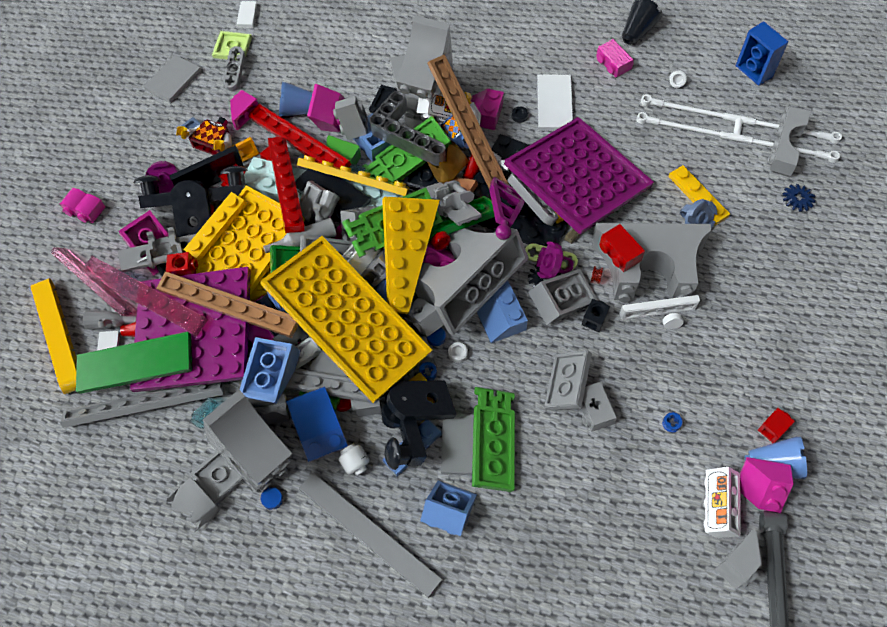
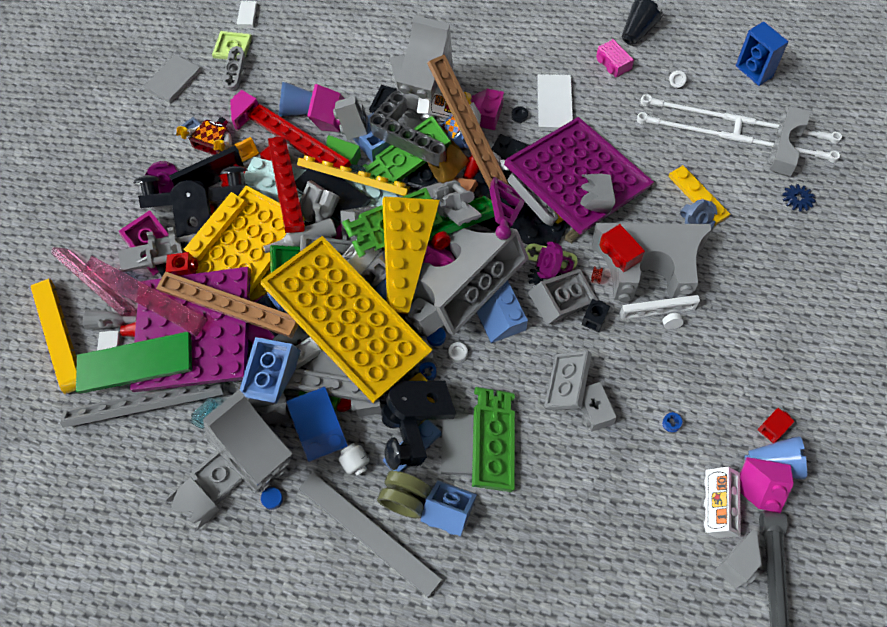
dark pink brick [60,188,105,223] -> none
none -> olive wheel [377,471,431,519]
none -> light grey piece [580,174,615,214]

